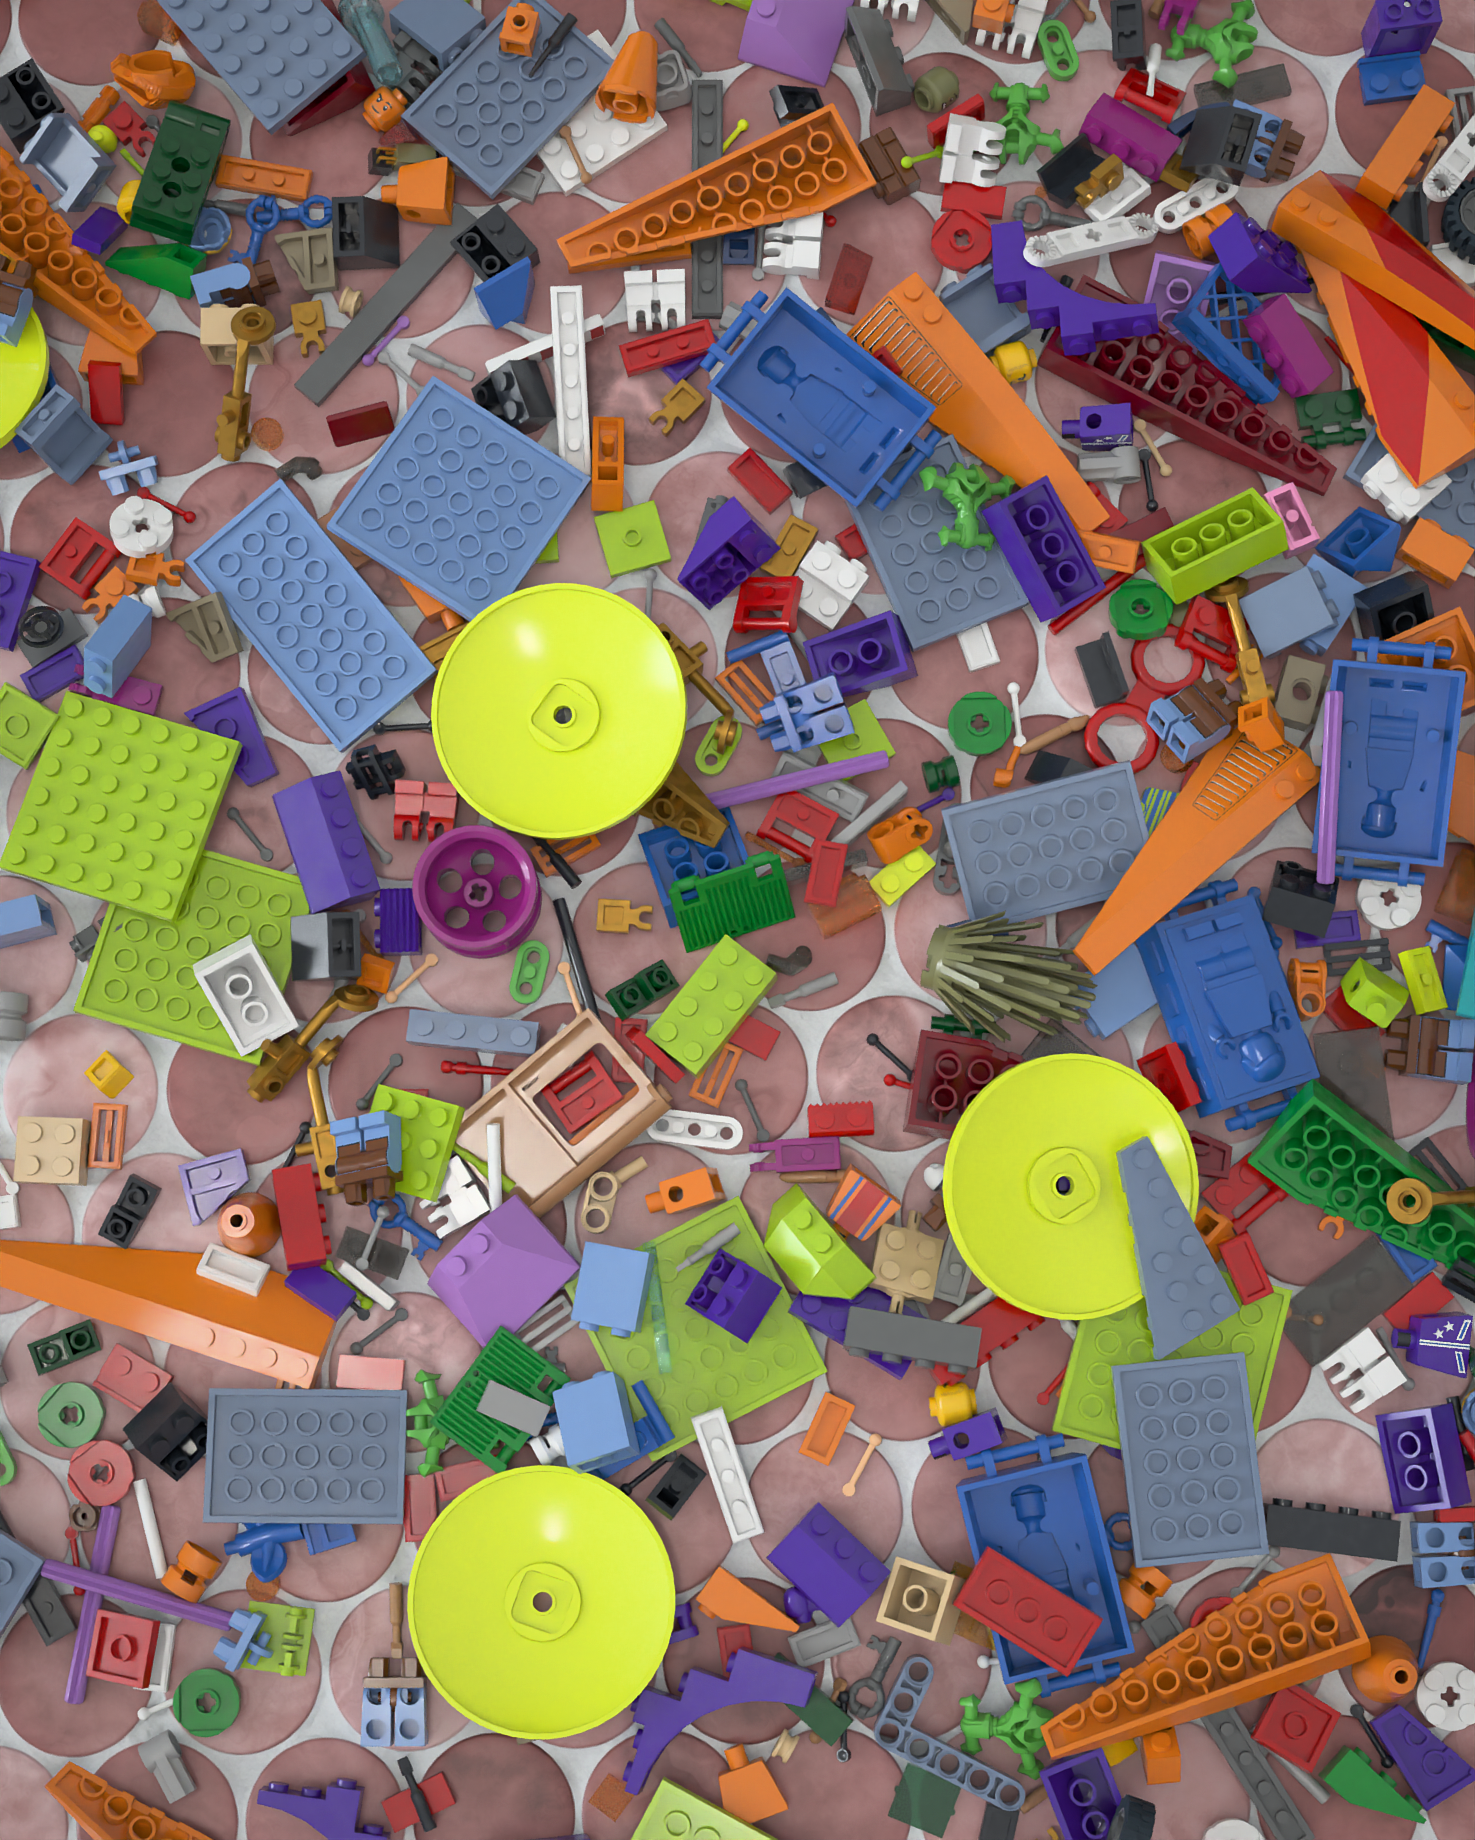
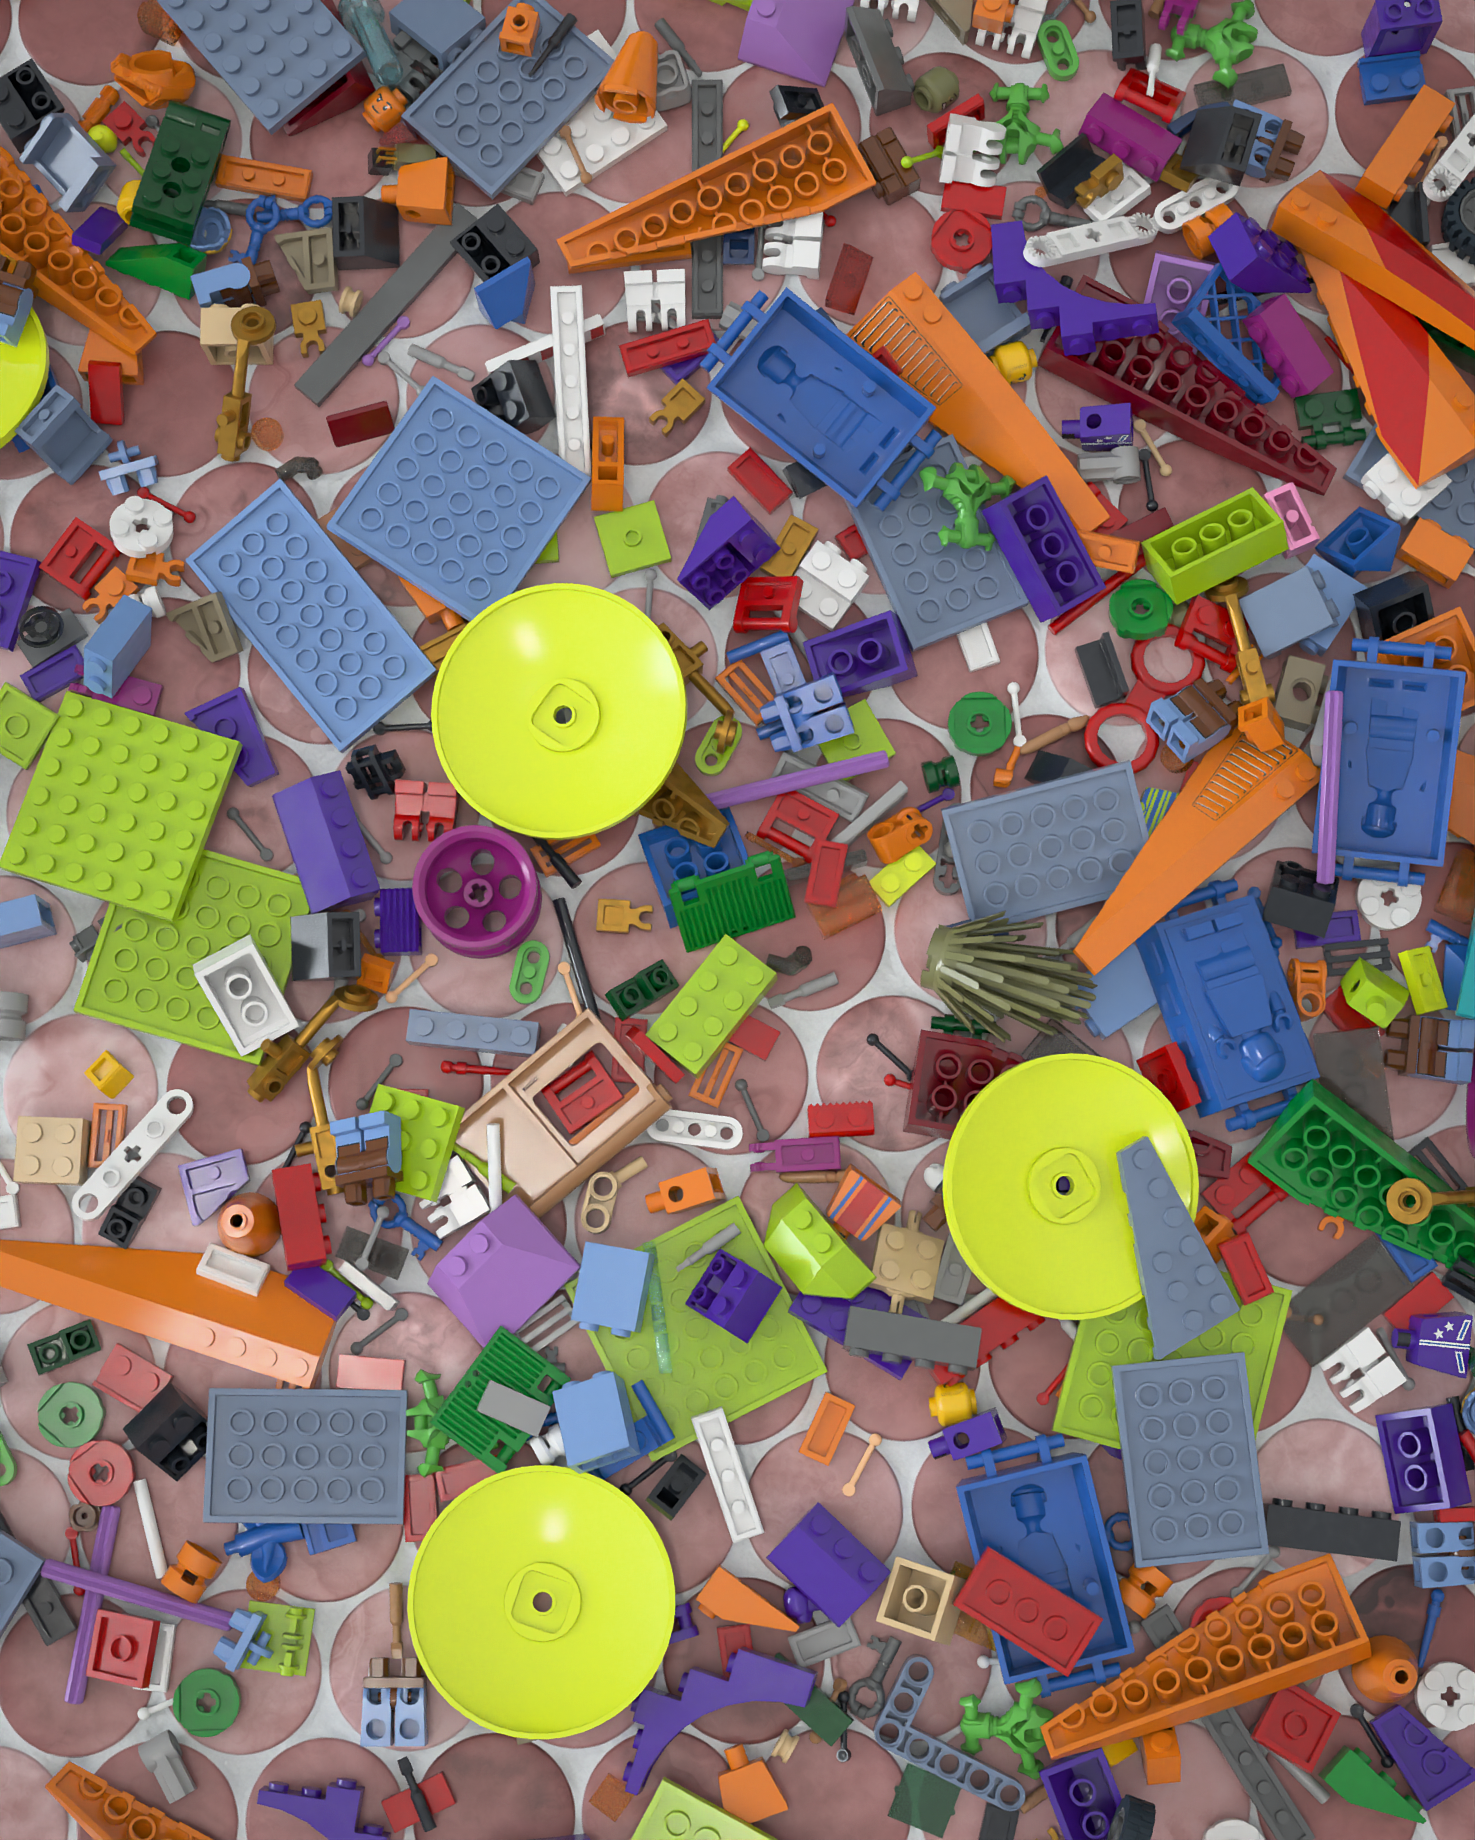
none -> white piece [72,1089,194,1221]

